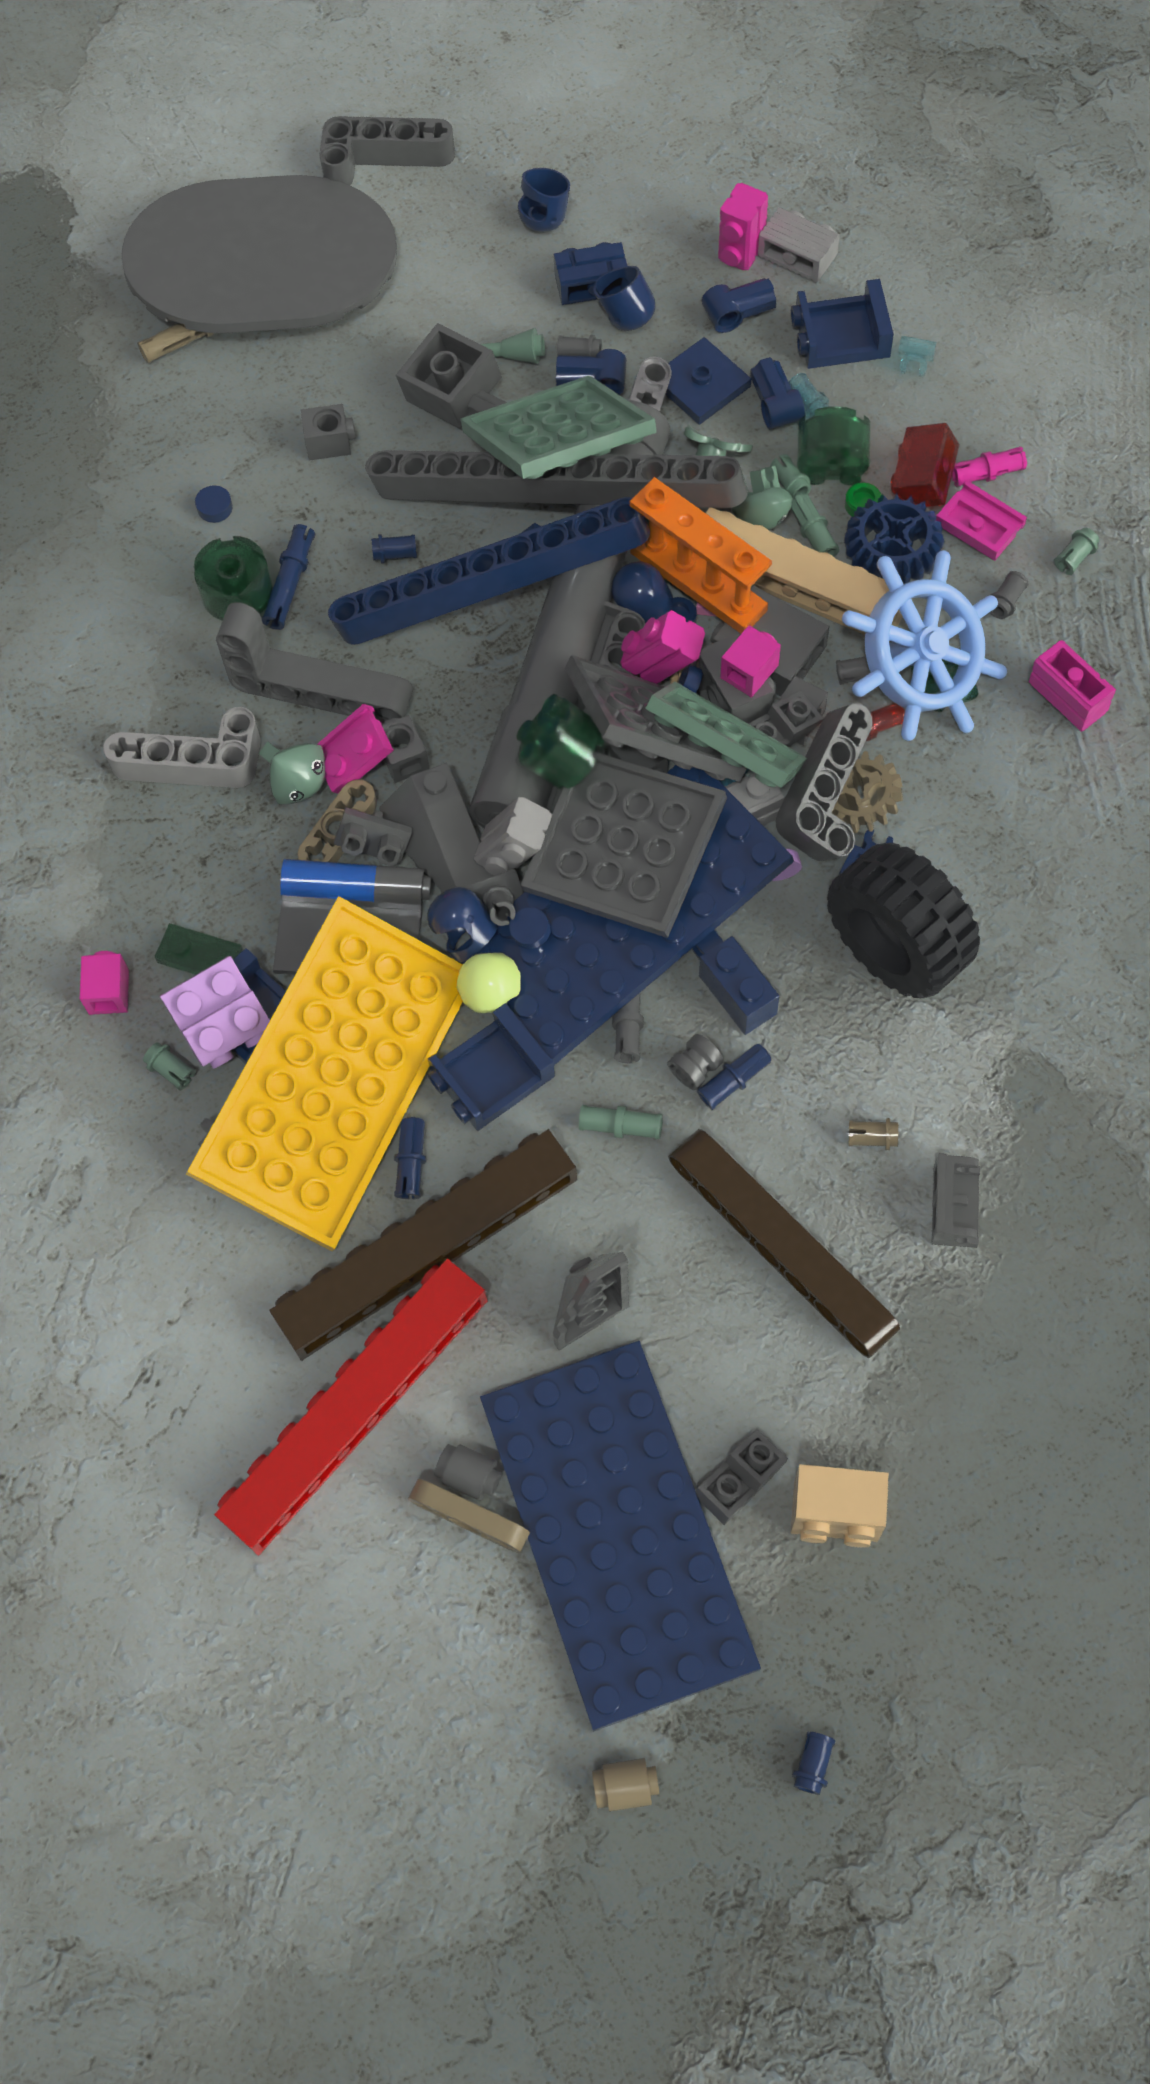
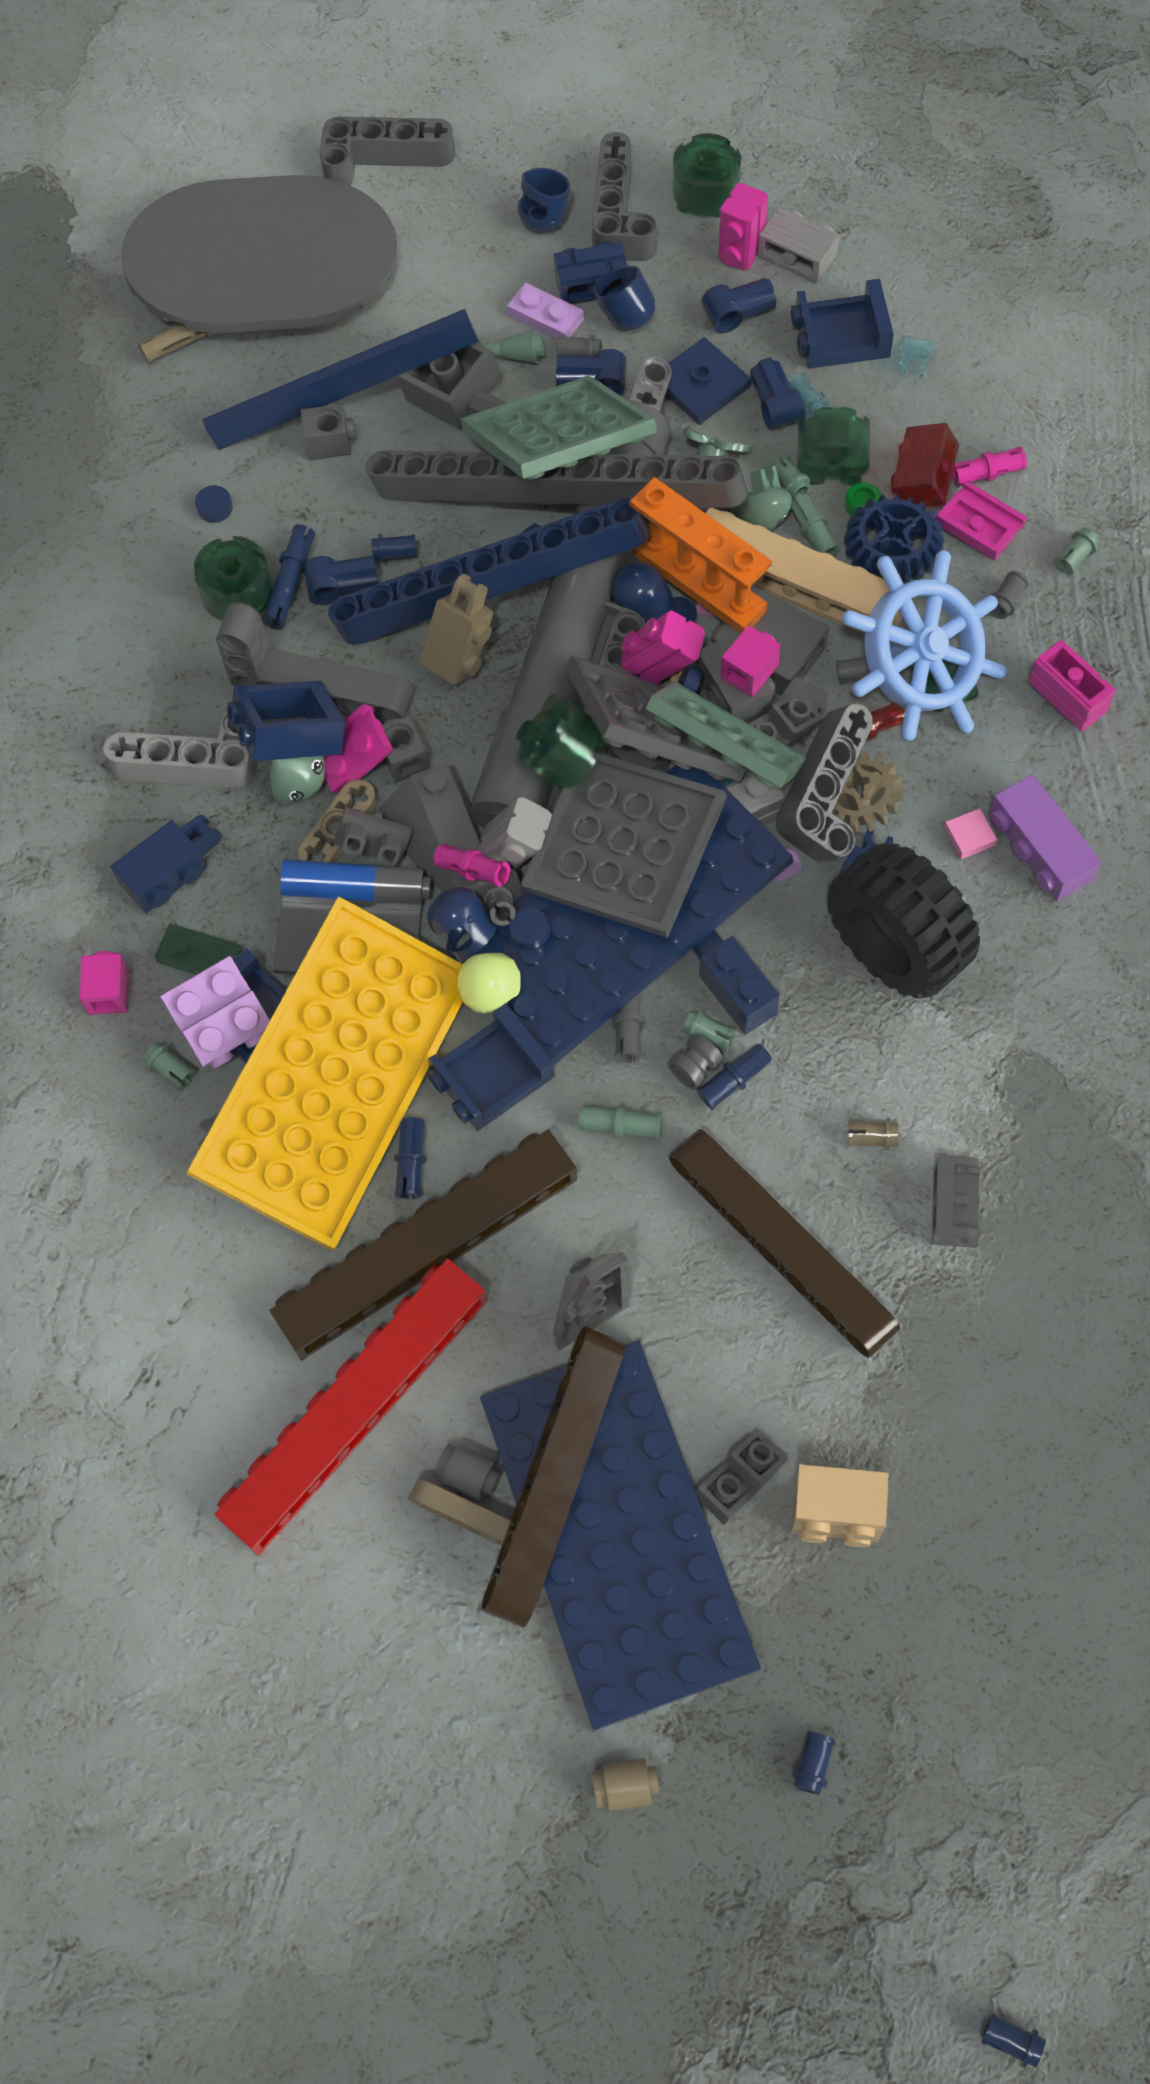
none -> dark blue brick [110,815,222,914]
none -> dark blue tile [202,309,479,450]
none -> dark blue window [227,681,345,761]
none -> dark blue piece [304,556,378,605]
none -> dark tan brick [419,574,494,686]
none -> dark pink pin [433,843,511,887]
none -> dark brown beam [481,1327,625,1628]
none -> lavender plate [507,282,584,339]
none -> dark grey beam [591,132,657,261]
none -> clear green brick [673,133,741,217]
none -> sand green pin [682,1010,736,1053]
none -> bright pink tile [944,809,997,859]
none -> dark blue pin [981,2013,1046,2068]
none -> medium lavender brick [989,774,1102,902]

